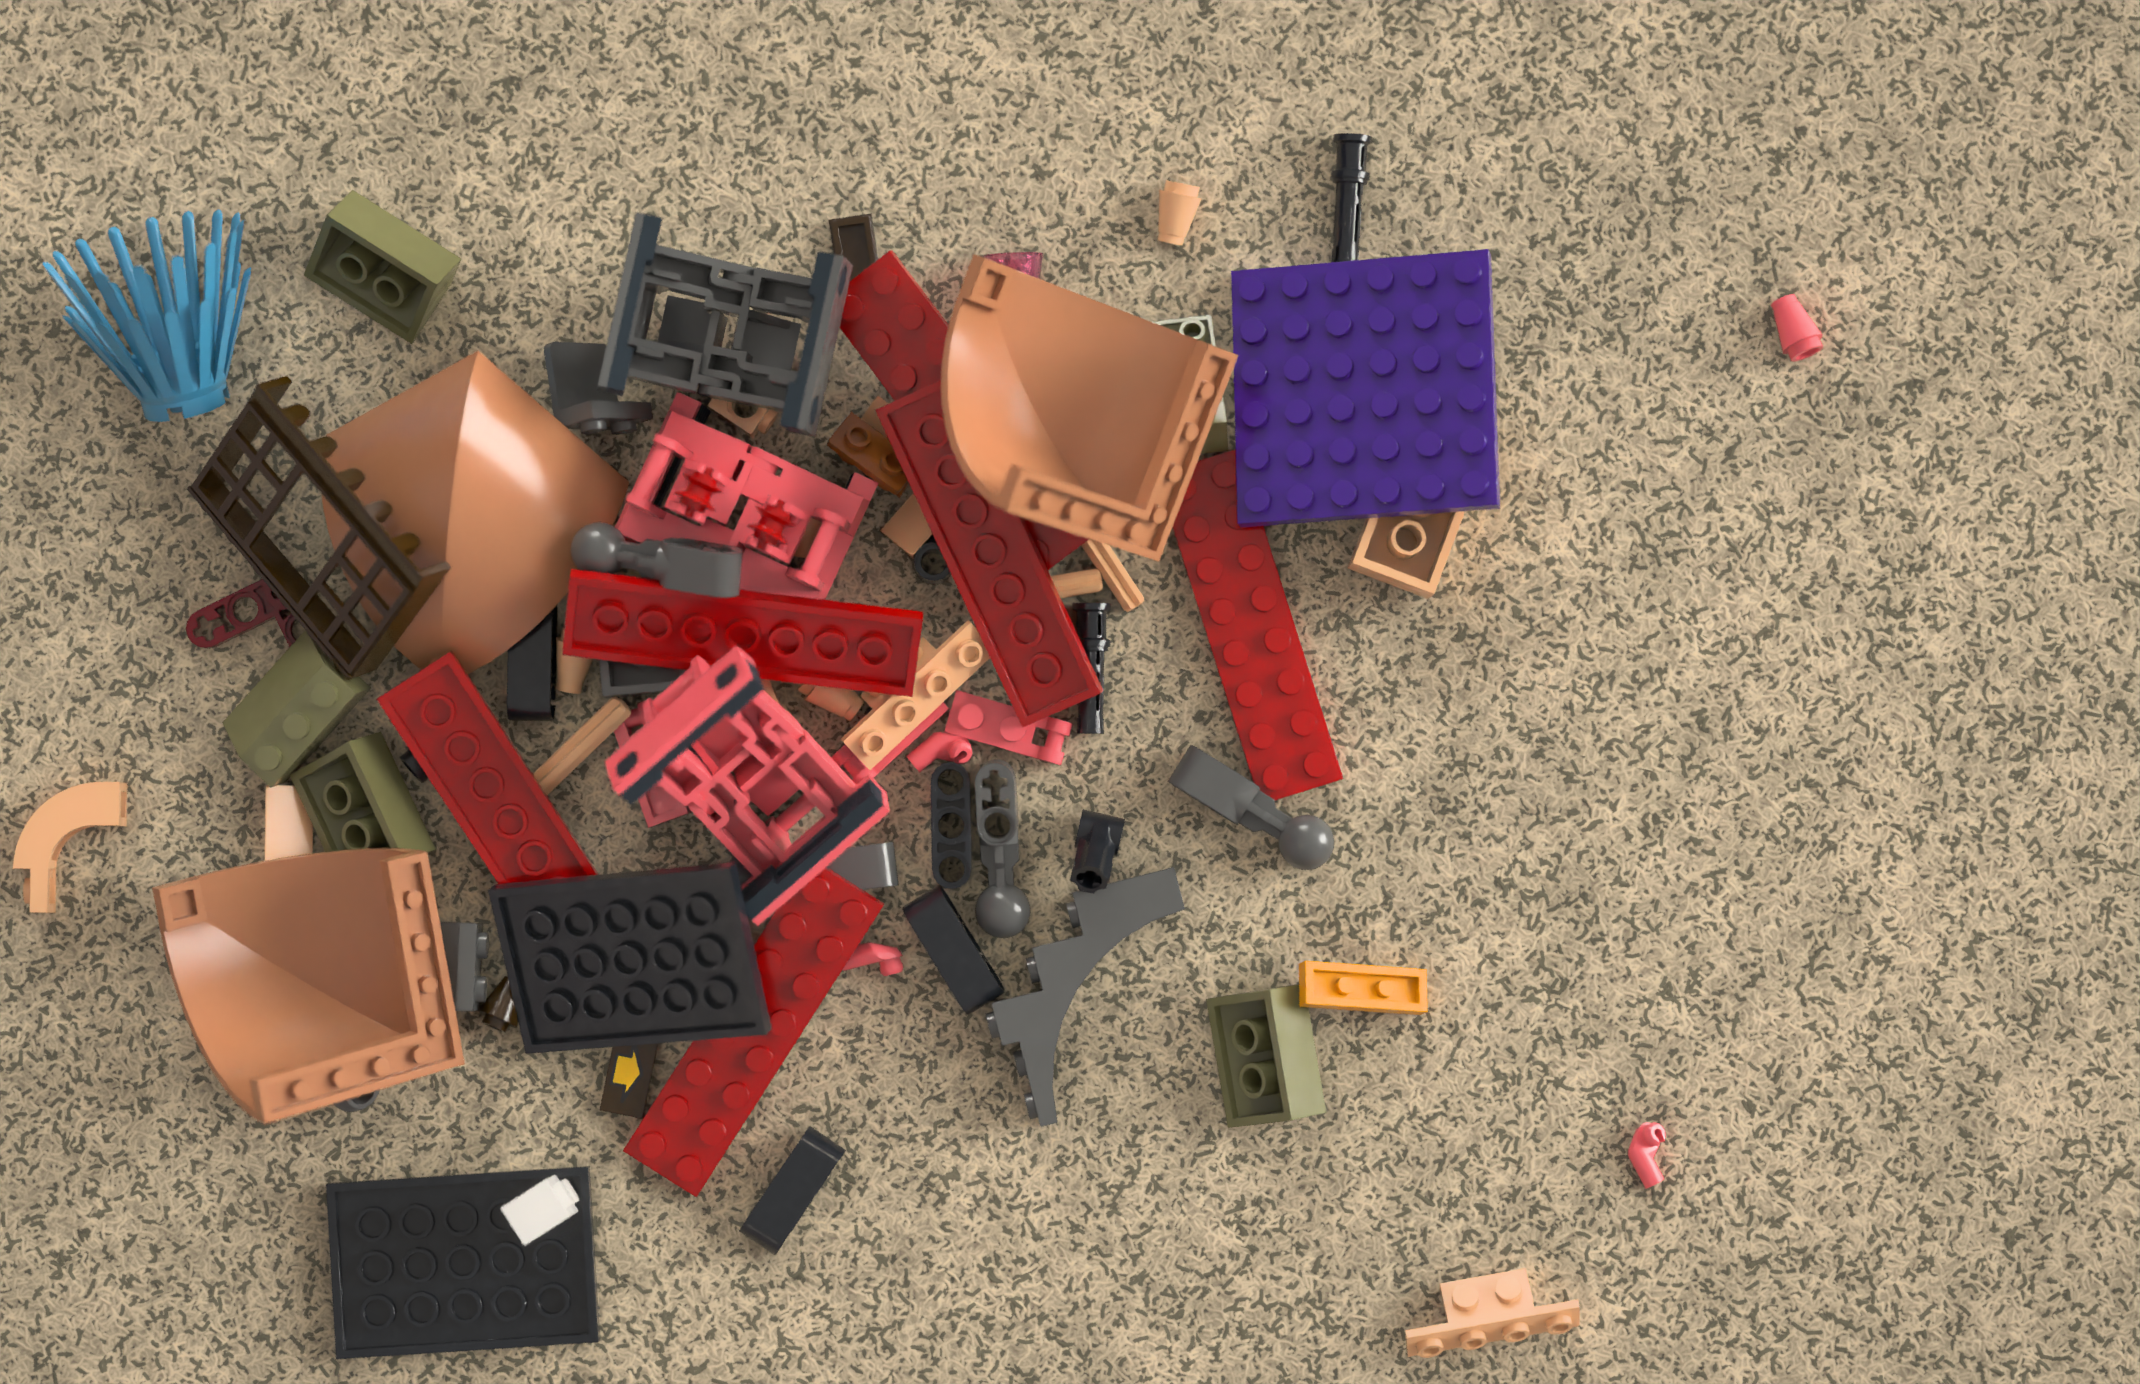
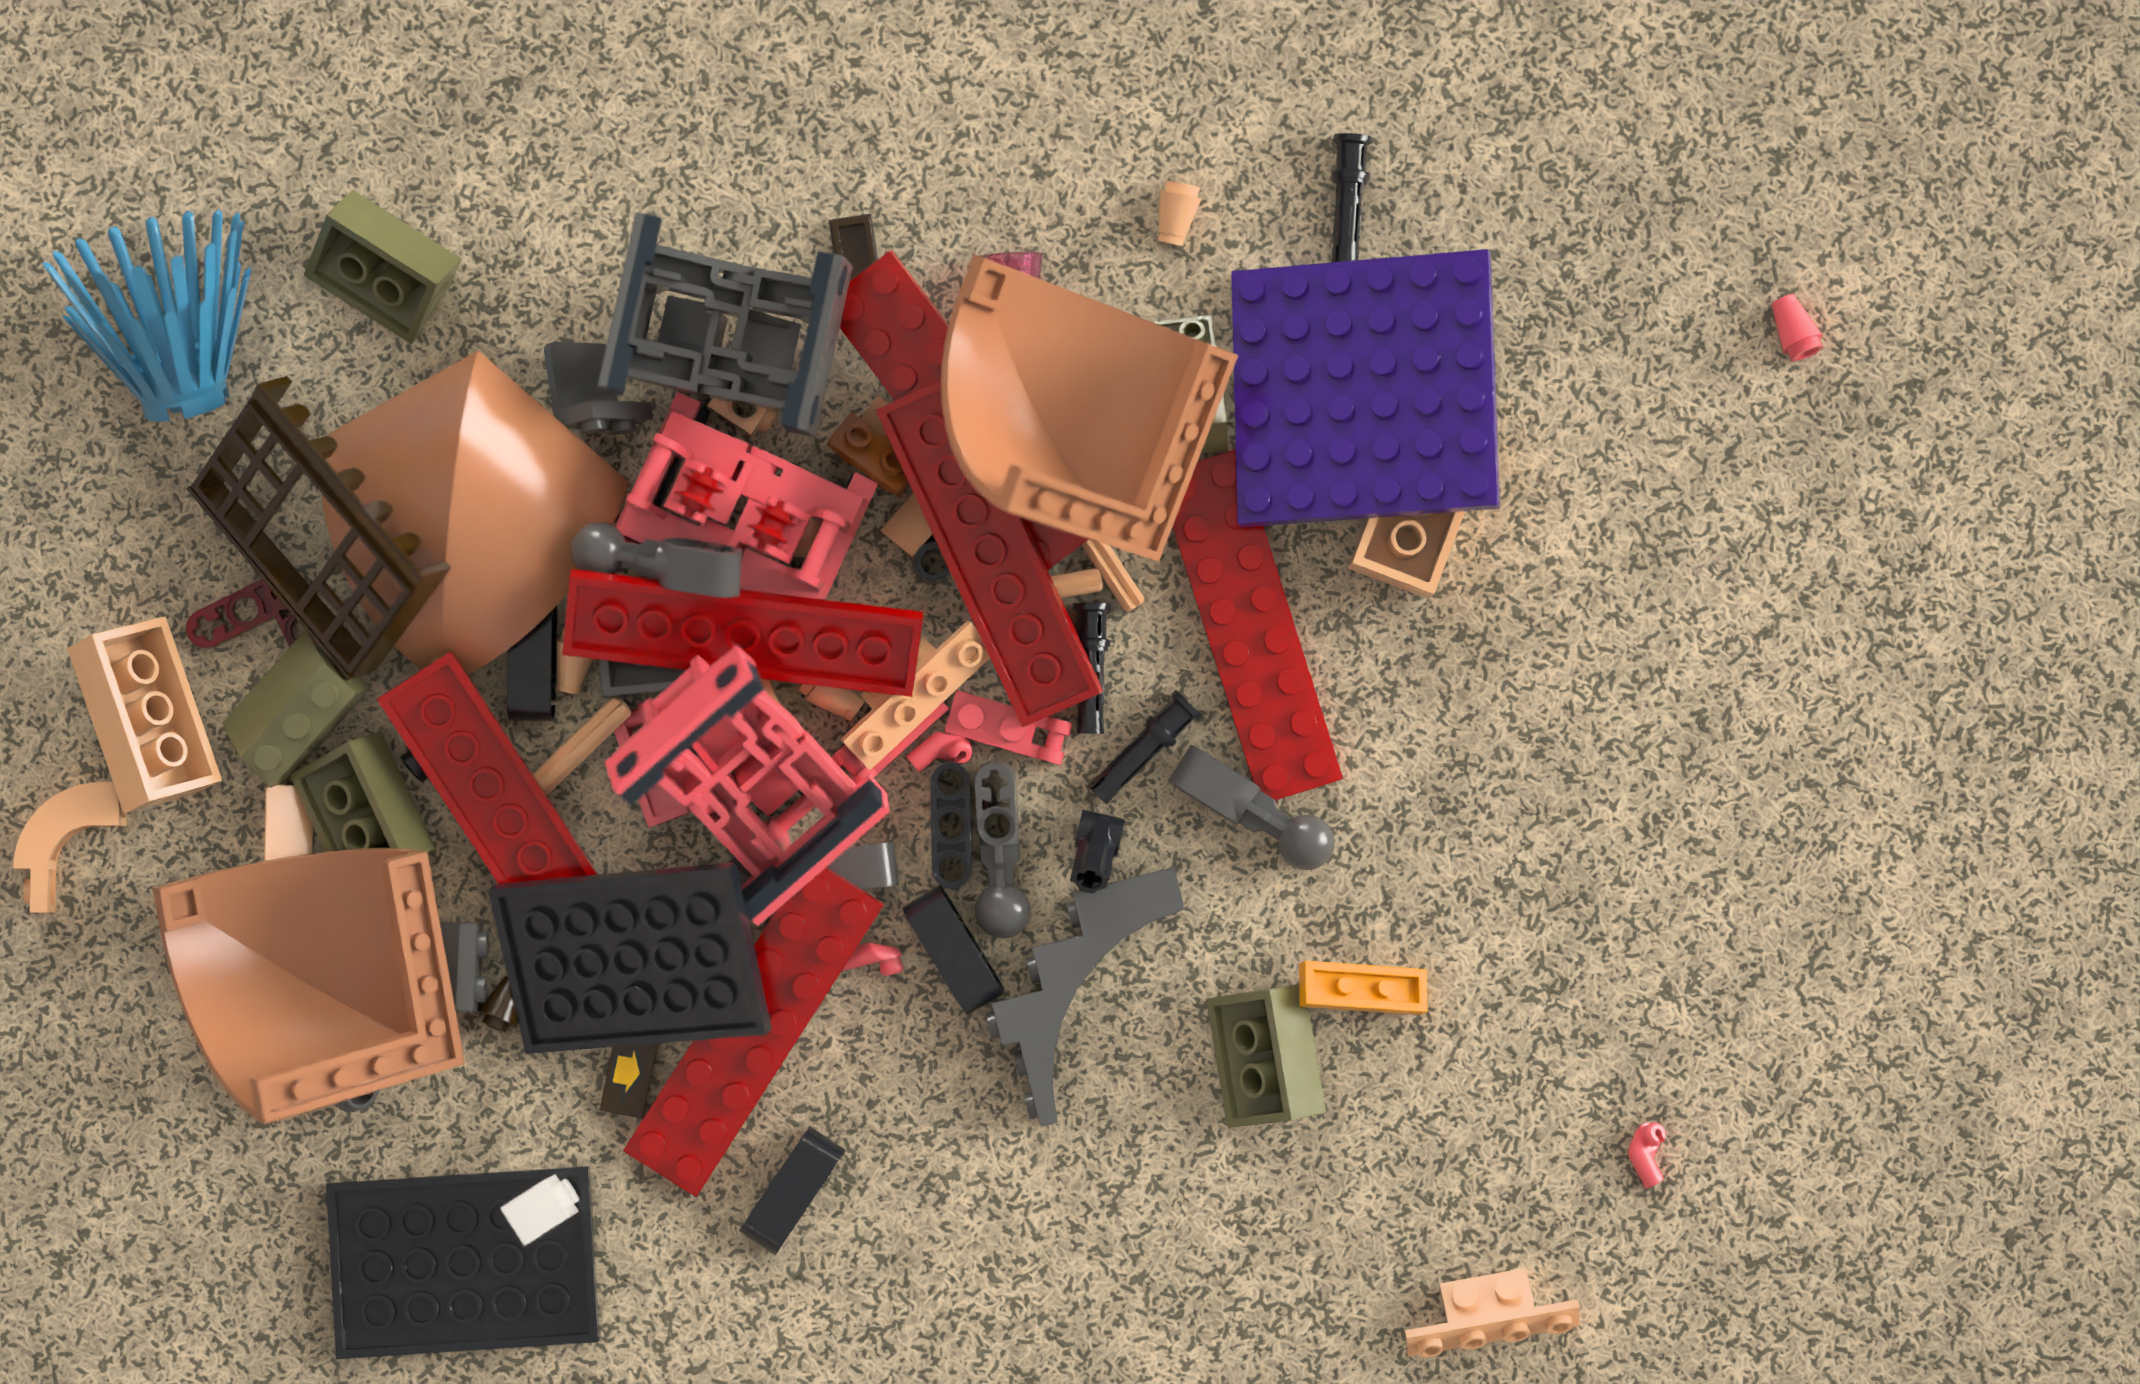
none -> light nougat brick [67,616,222,813]
none -> black pin [1087,690,1203,805]

